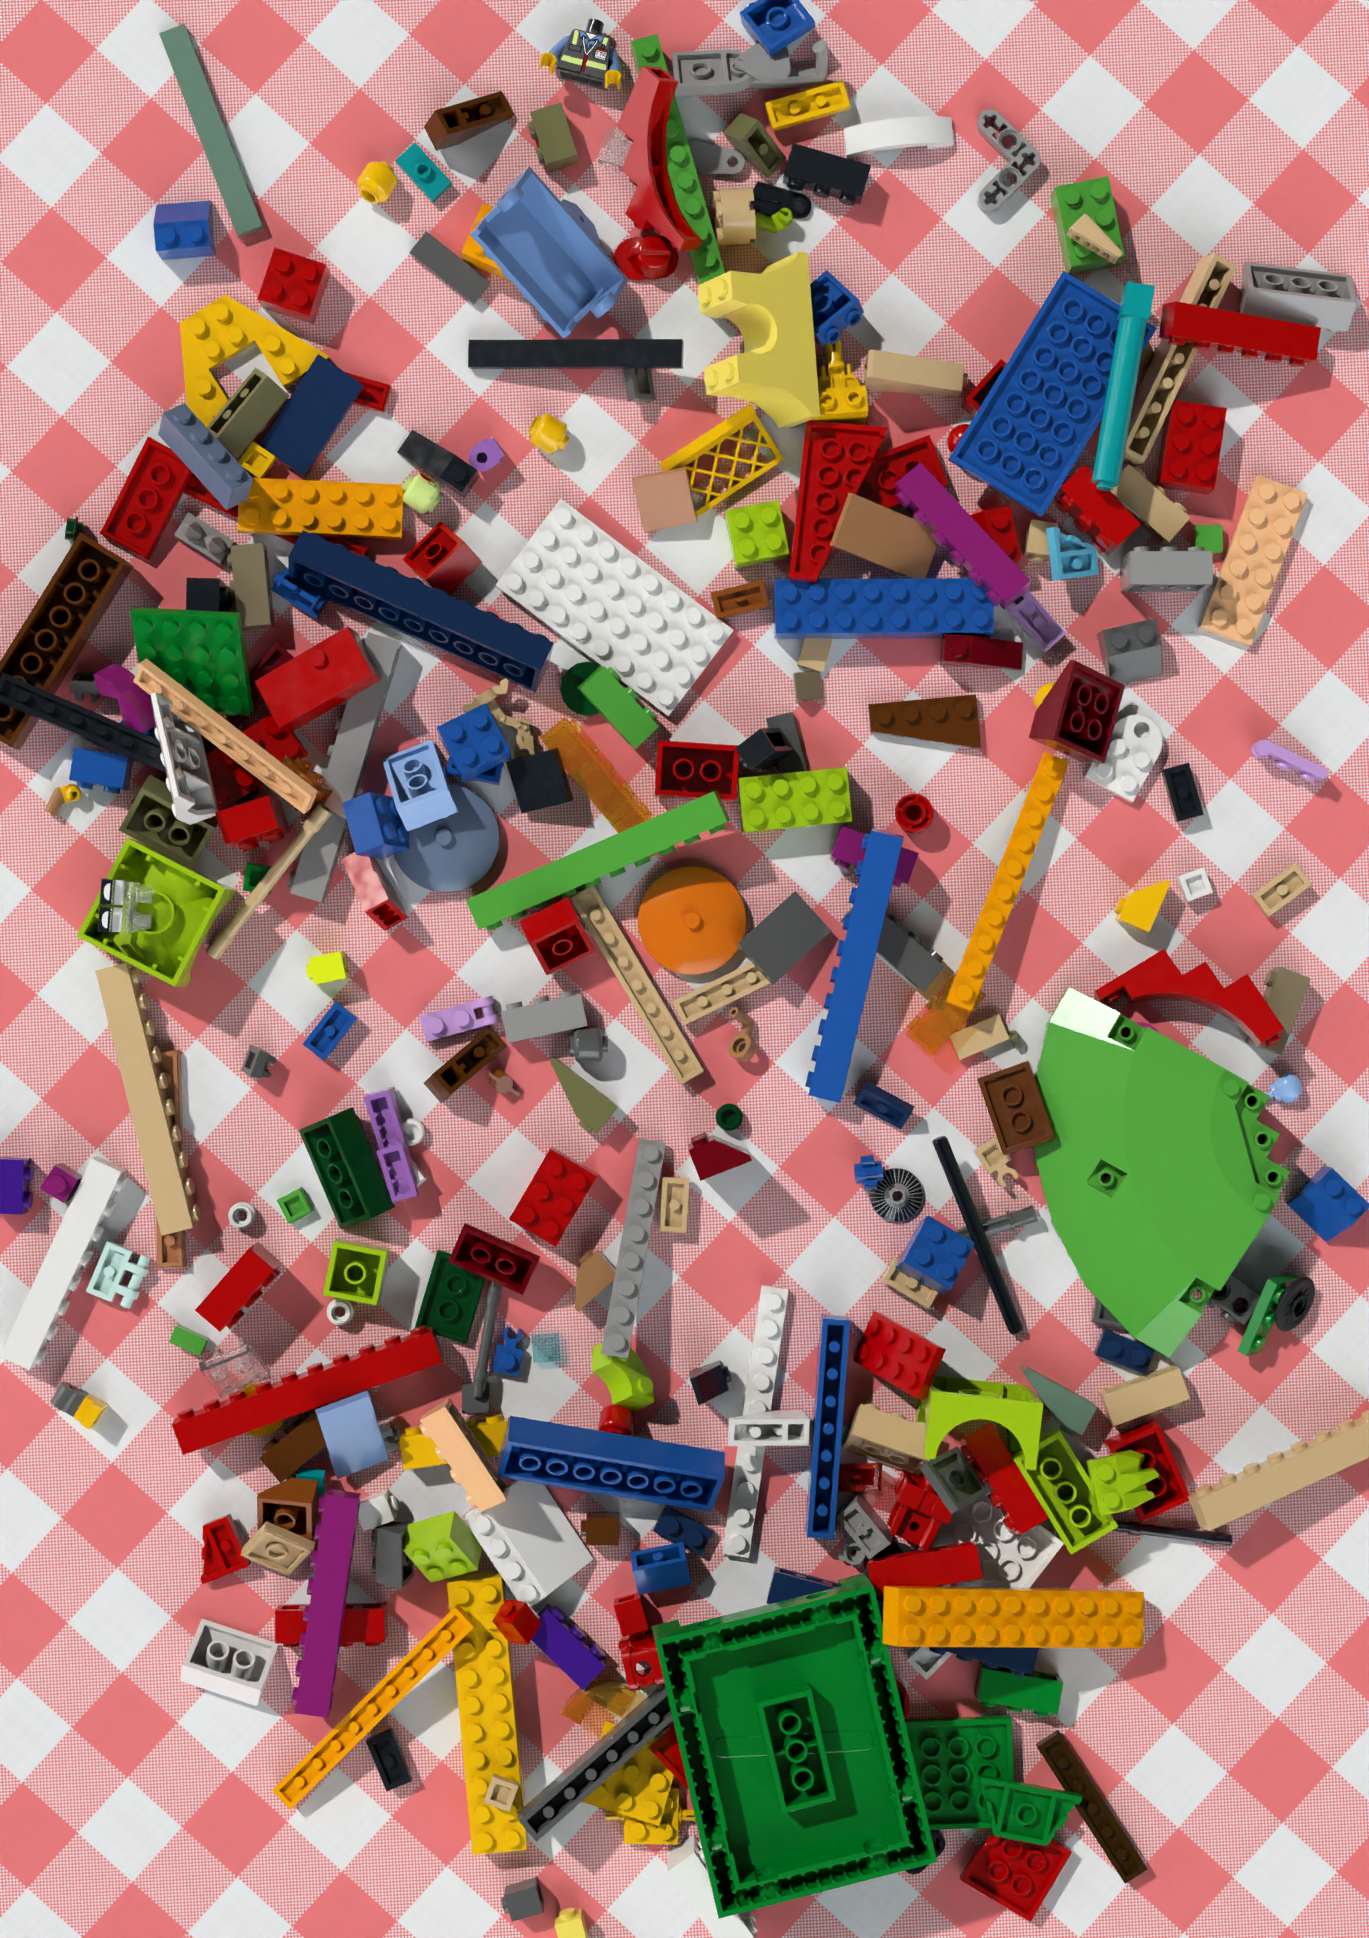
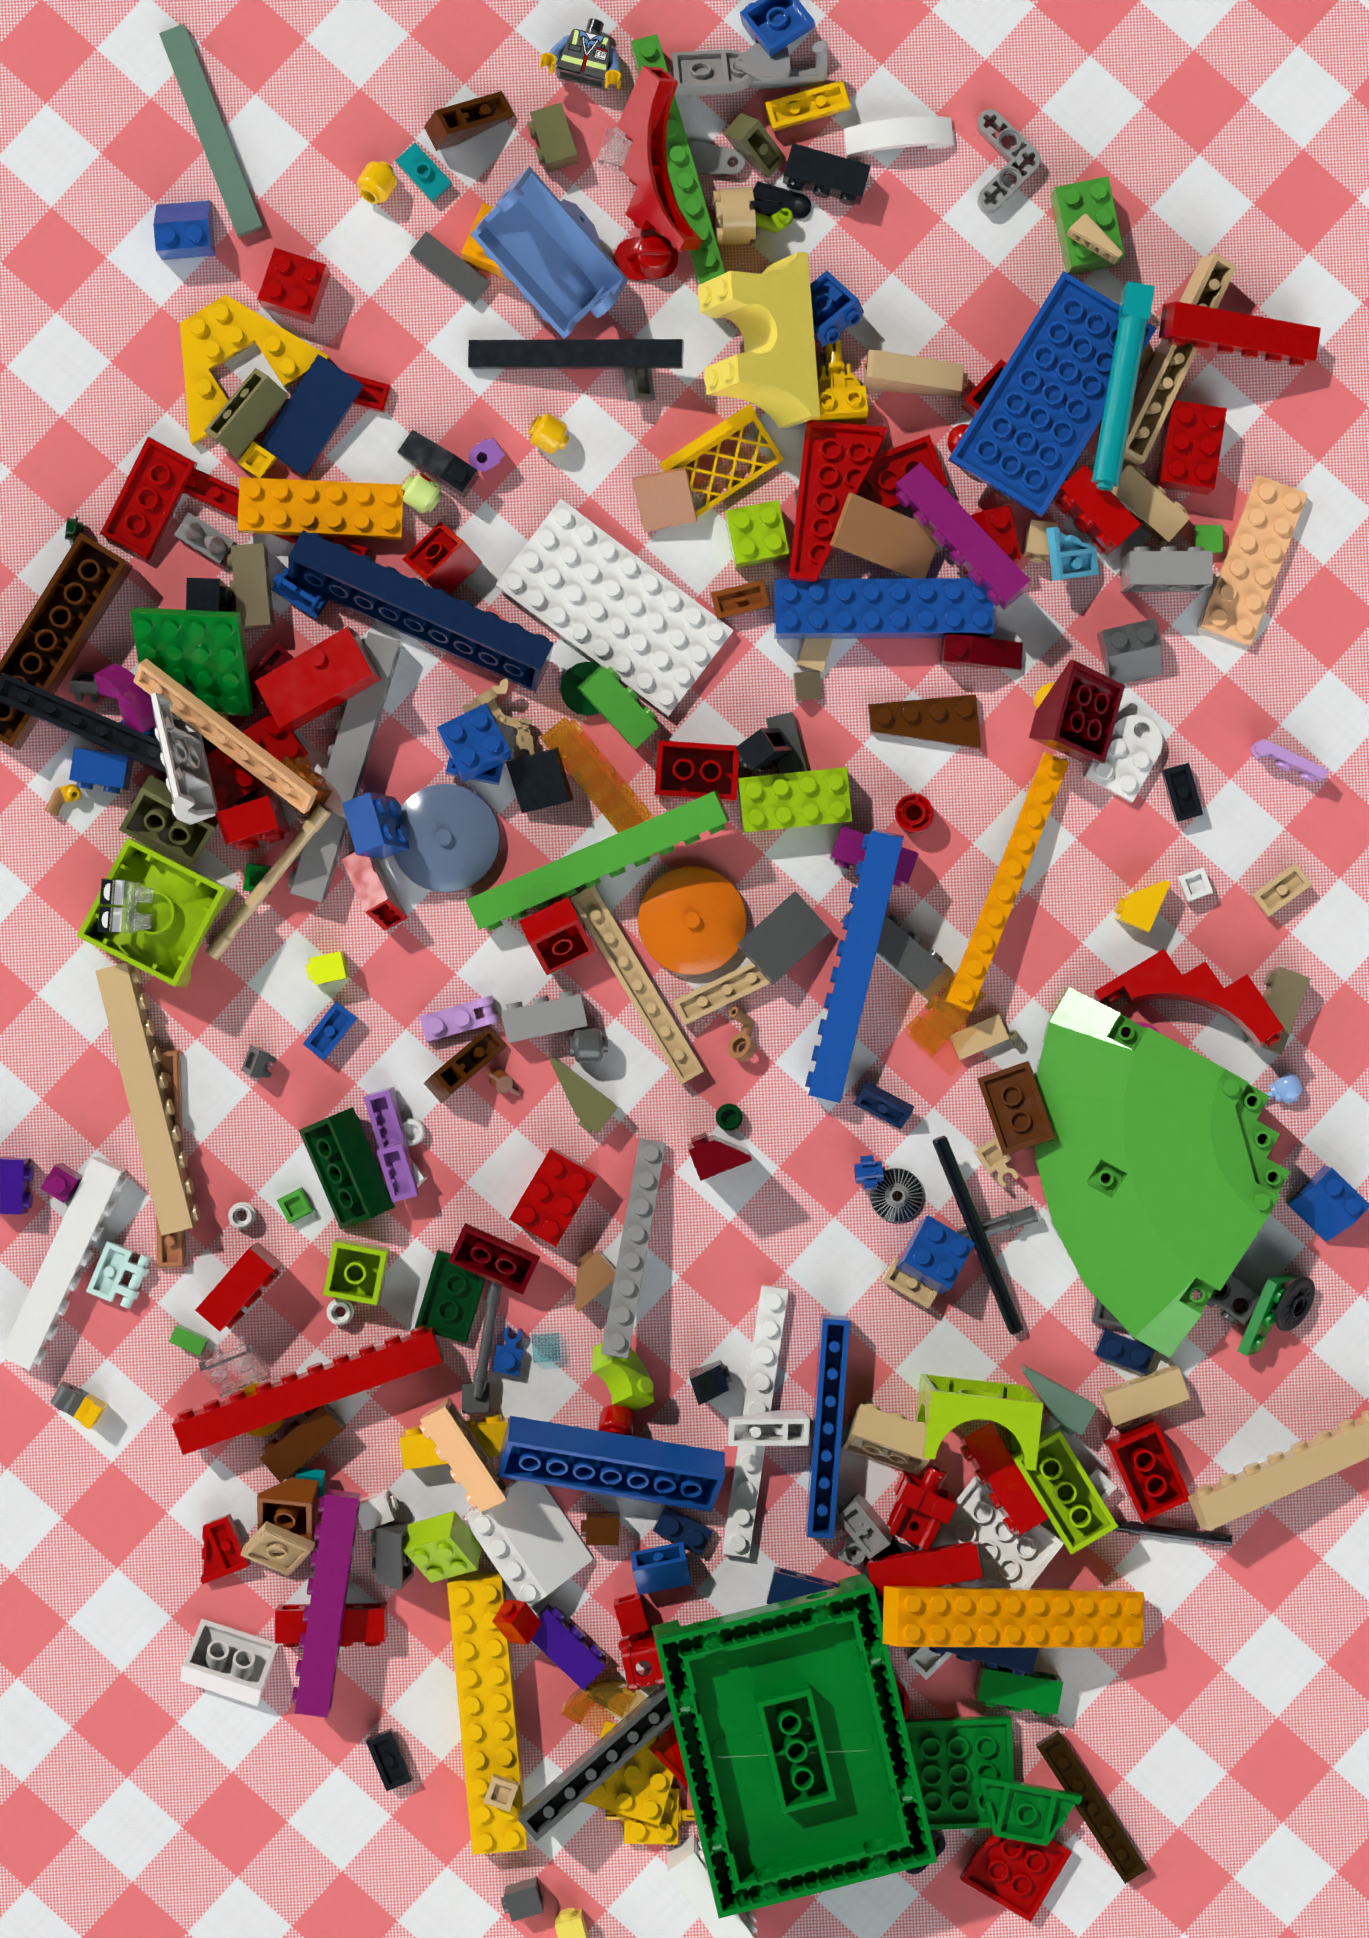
sand blue brick [158,403,253,510] -> none
light orange plate [272,1604,477,1810] -> none
medium blue tile [315,1391,389,1479] -> none
dark grey plate [379,1421,399,1454] -> none
light blue slope [382,740,458,831] -> none
tan plate [659,1176,690,1233] -> none
clear red slope [838,1463,883,1495] -> none
red plate [853,1311,946,1401] -> none
dark grey plate [920,1446,989,1514] -> none
lavender plate [1006,590,1067,652] -> none
lime plate [1086,1450,1159,1516] -> none
light grey slope [1239,262,1357,332] -> none

